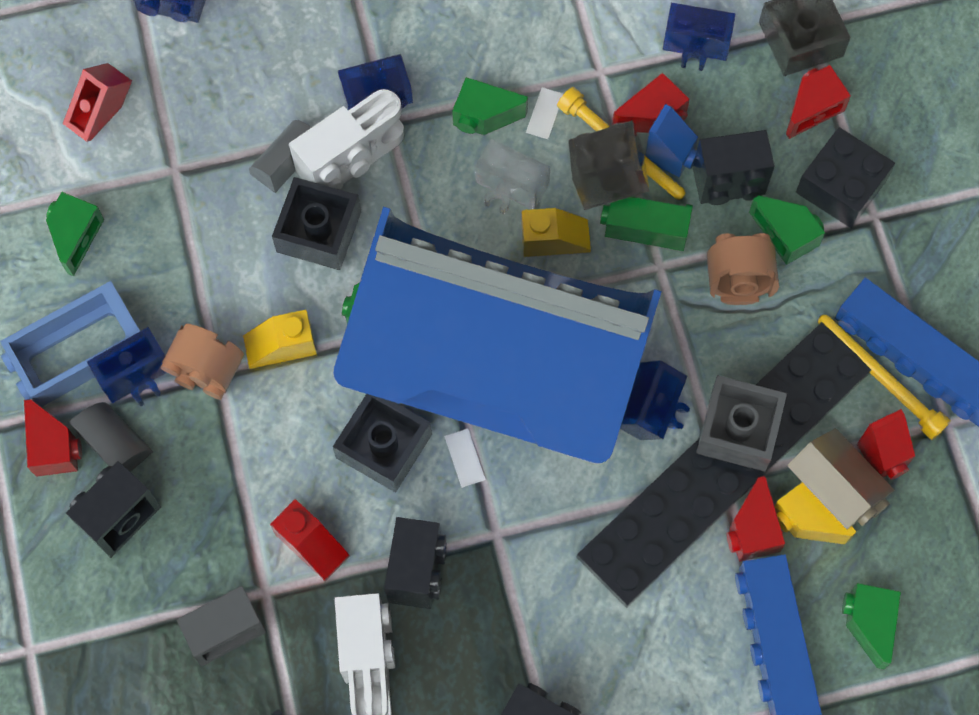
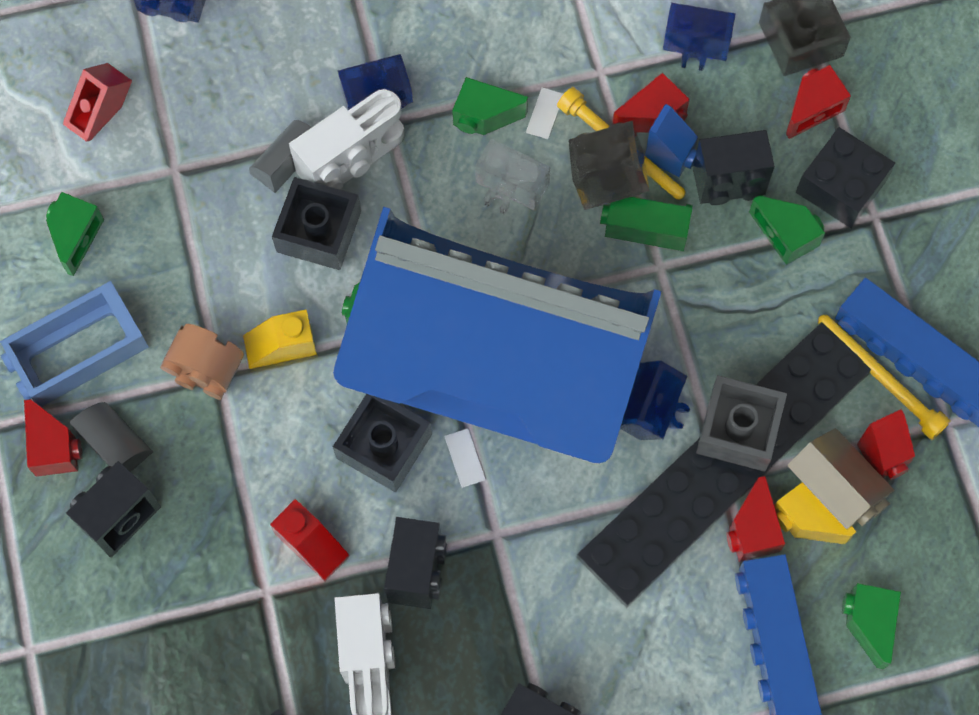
clear blue brick [87,327,167,406] -> none
dark grey brick [176,586,266,667] -> none
yellow slope [521,208,591,257] -> none
nougat brick [707,233,779,305] -> none

